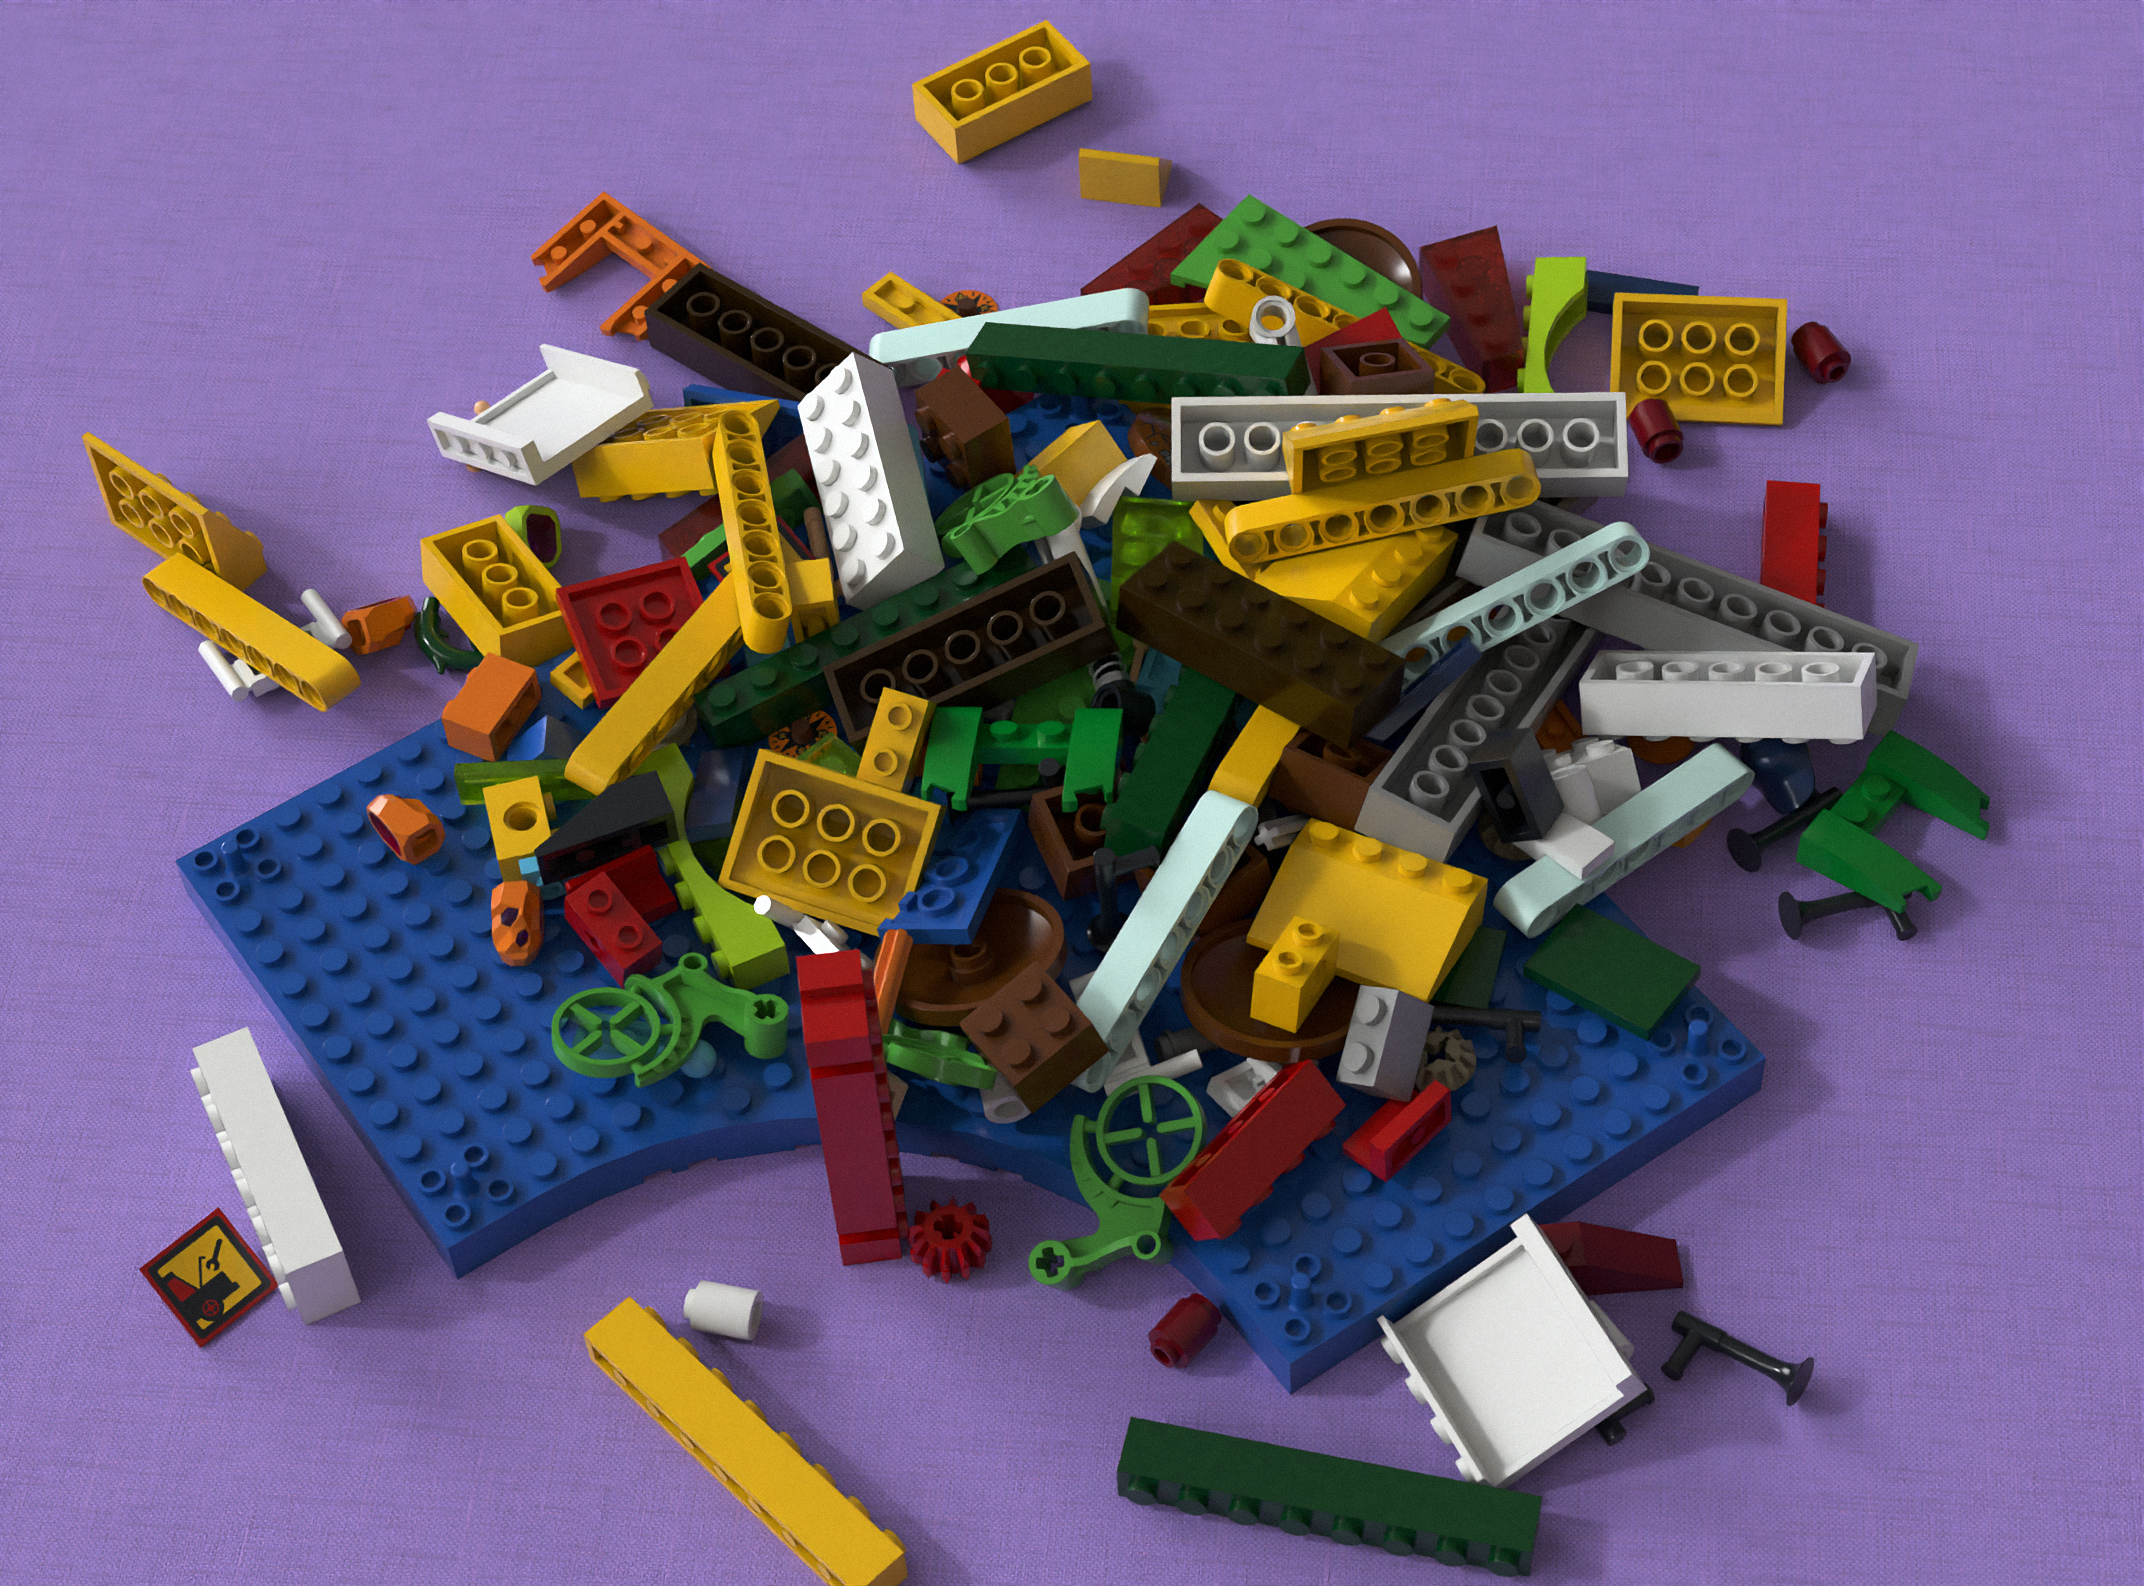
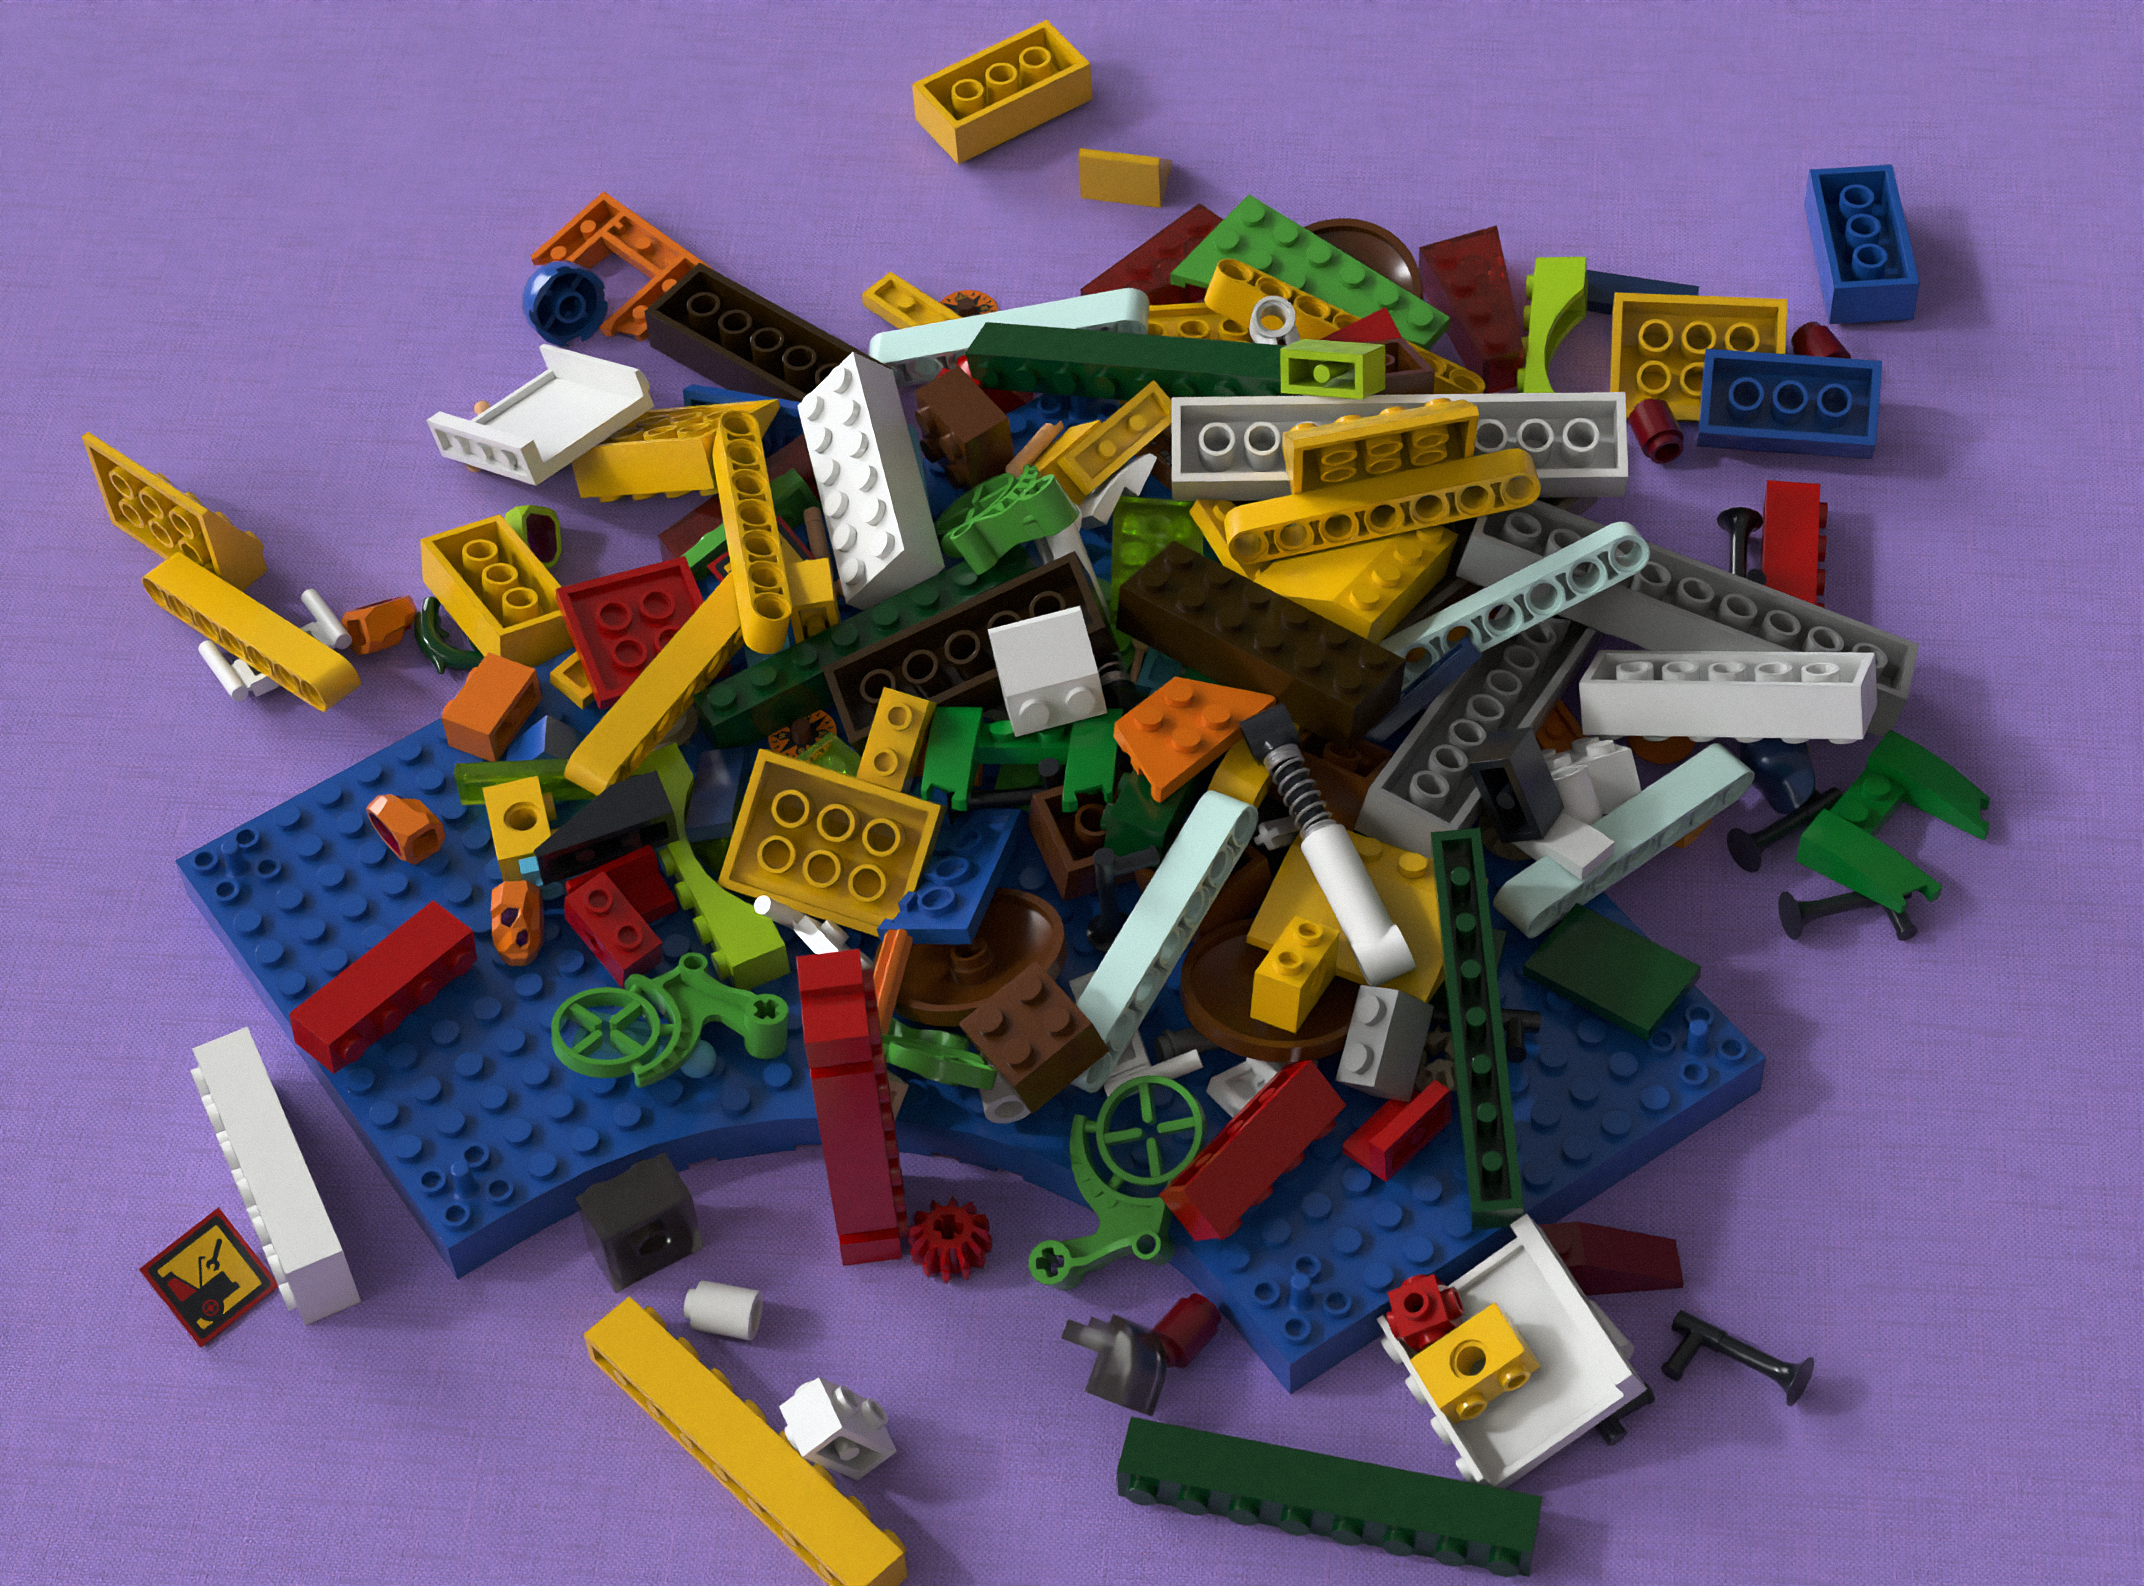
none -> red brick [289,900,477,1075]
none -> blue cylinder [522,260,608,347]
none -> clear smoke brick [575,1152,704,1293]
none -> white brick [779,1377,897,1481]
none -> white slope [988,606,1107,737]
none -> light nougat wheel [1005,421,1064,478]
none -> yellow plate [1057,380,1172,496]
none -> clear smoke brick [1061,1314,1167,1416]
none -> orange wing [1114,677,1276,803]
none -> white piece [1238,702,1416,987]
none -> lime brick [1280,339,1385,399]
none -> red brick [1386,1274,1465,1354]
none -> yellow brick [1410,1302,1541,1424]
none -> dark green brick [1431,828,1524,1230]
none -> blue brick [1697,349,1882,459]
none -> black piece [1717,507,1766,585]
none -> blue brick [1804,165,1920,324]

